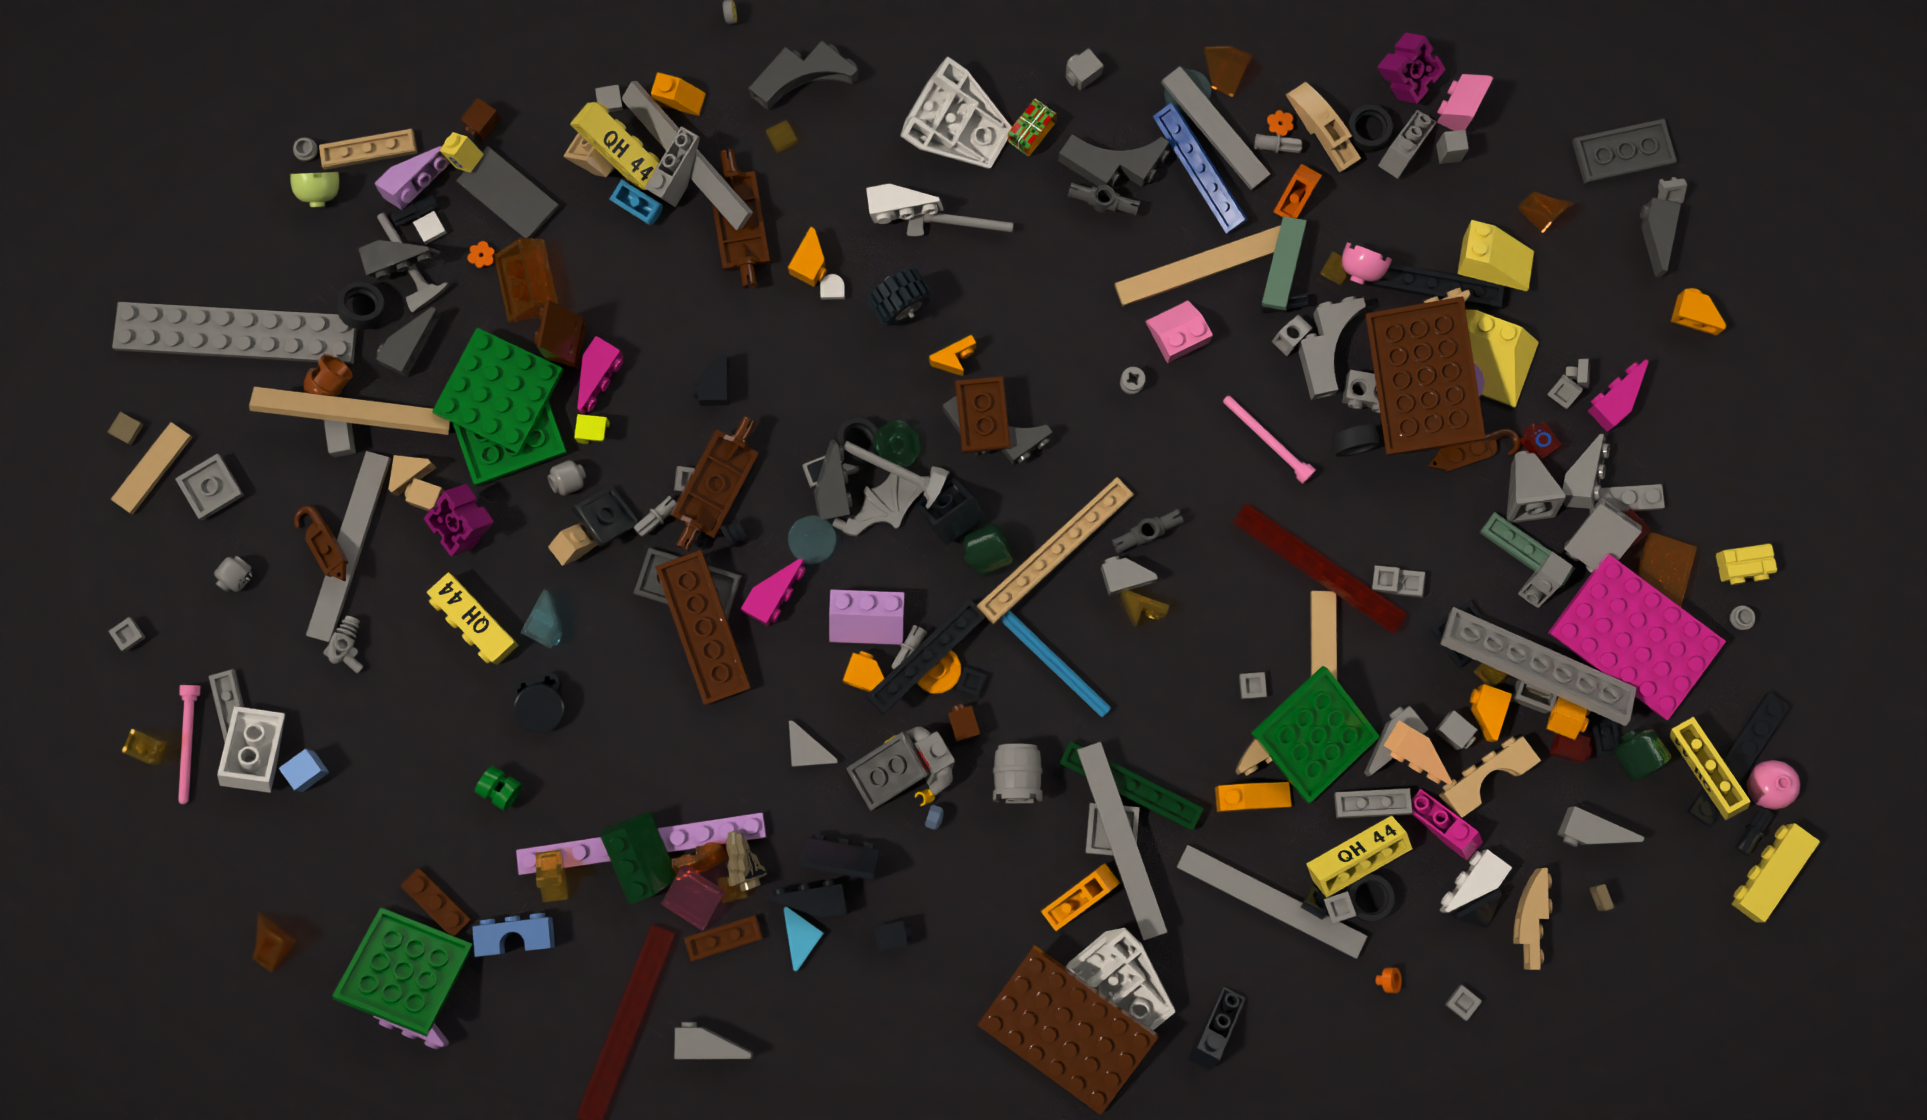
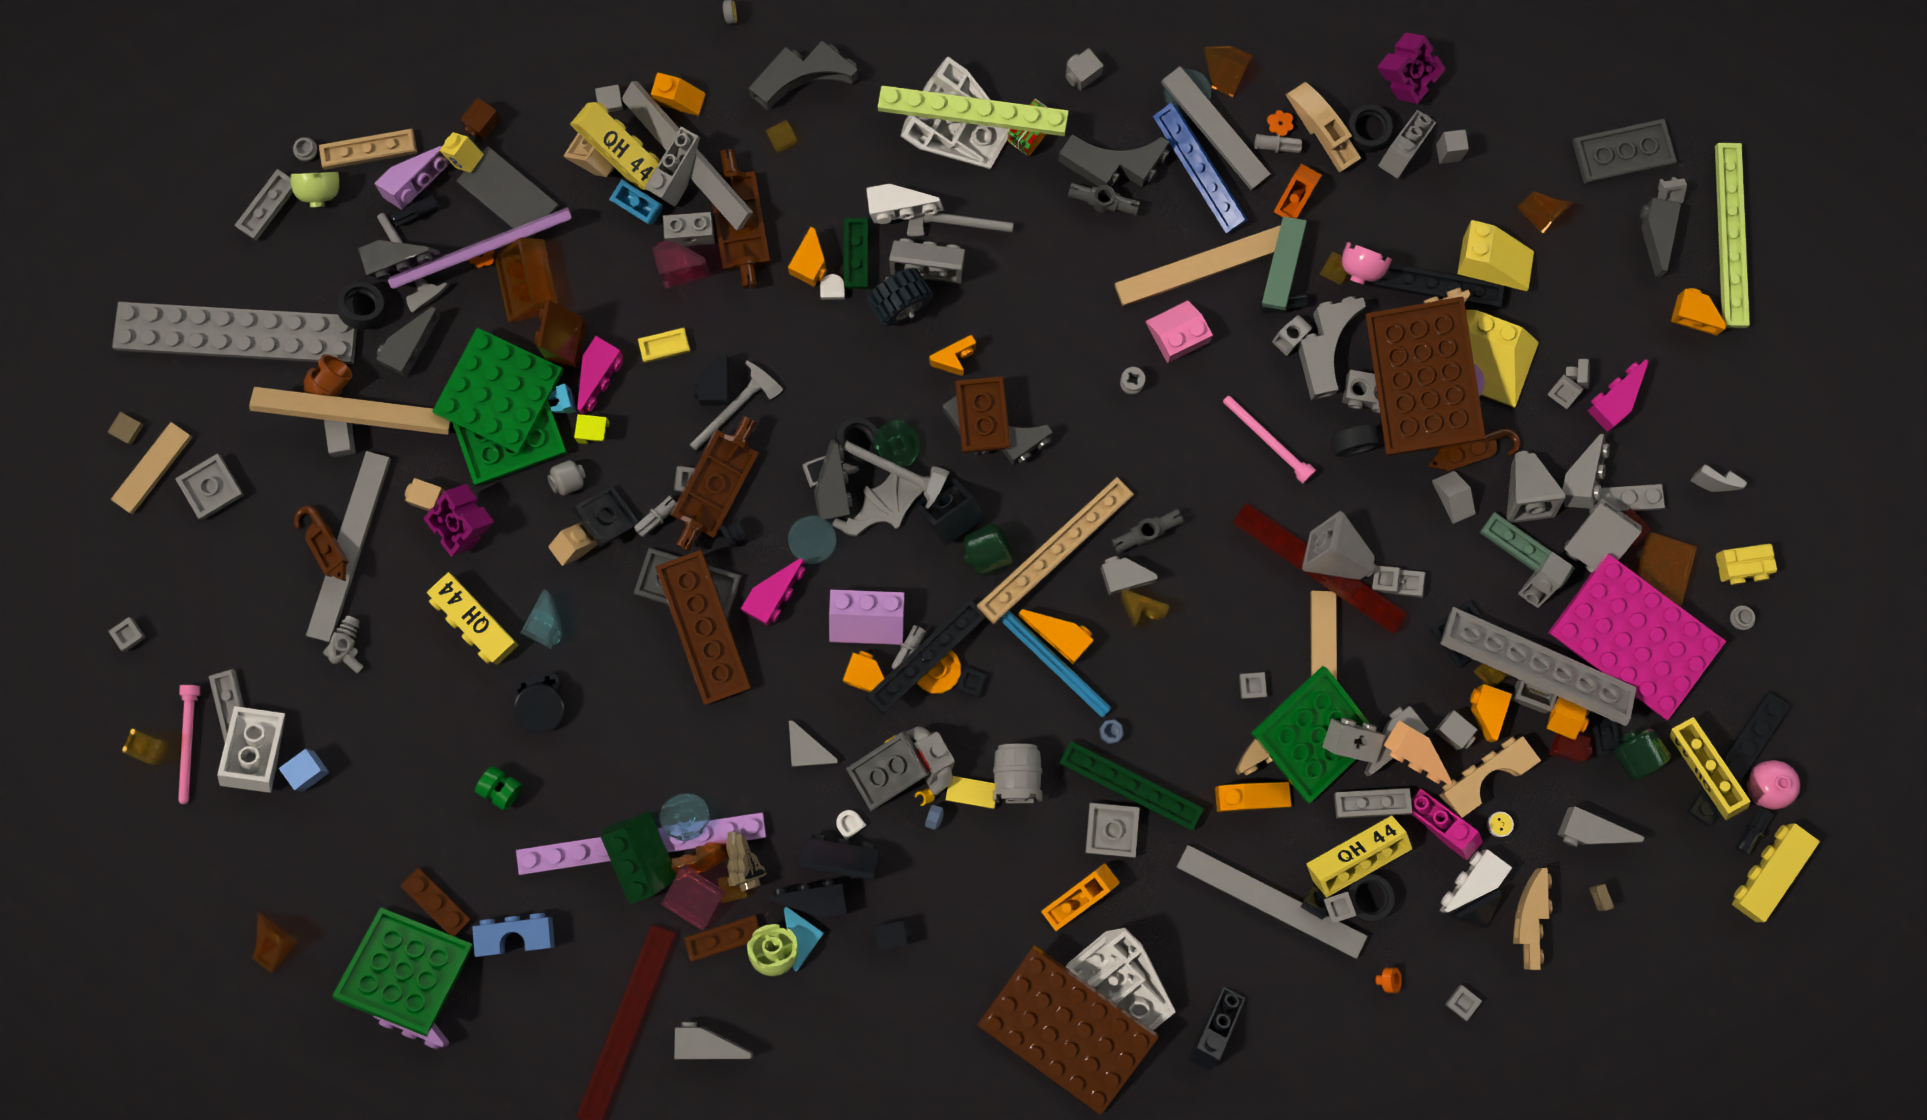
light grey head [214,556,252,593] -> none
tan slope [388,455,436,497] -> none
white tile [413,211,446,244] -> none
clear yellow slope [536,850,569,902] -> none
reddish brown brick [948,704,980,743] -> none
light grey tile [1077,742,1167,940] -> none
bright pink slope [1437,74,1493,131] -> none
clear red brick [1520,421,1562,460] -> none
none -> light grey plate [234,169,293,241]
none -> lavender tile [388,207,572,289]
none -> medium azure tile [549,384,577,414]
none -> light yellow tile [638,328,691,363]
none -> clear pink slope [652,241,711,289]
none -> clear light blue tile [660,793,710,841]
none -> light grey brick [663,212,715,247]
none -> light grey piece [690,361,783,451]
none -> yellowish green cylinder [747,924,798,976]
none -> white tile [836,810,866,840]
none -> dark green plate [844,218,868,289]
none -> yellowish green plate [878,86,1068,136]
none -> light grey slope [889,239,965,284]
none -> light yellow tile [946,776,995,809]
none -> light orange slope [1018,609,1093,664]
none -> sand blue tile [1099,719,1124,744]
none -> light grey slope [1302,511,1376,580]
none -> light grey brick [1322,717,1385,764]
none -> light grey slope [1432,471,1476,524]
none -> light yellow tile [1487,812,1514,837]
none -> light grey slope [1690,464,1747,492]
none -> yellowish green plate [1715,143,1750,328]

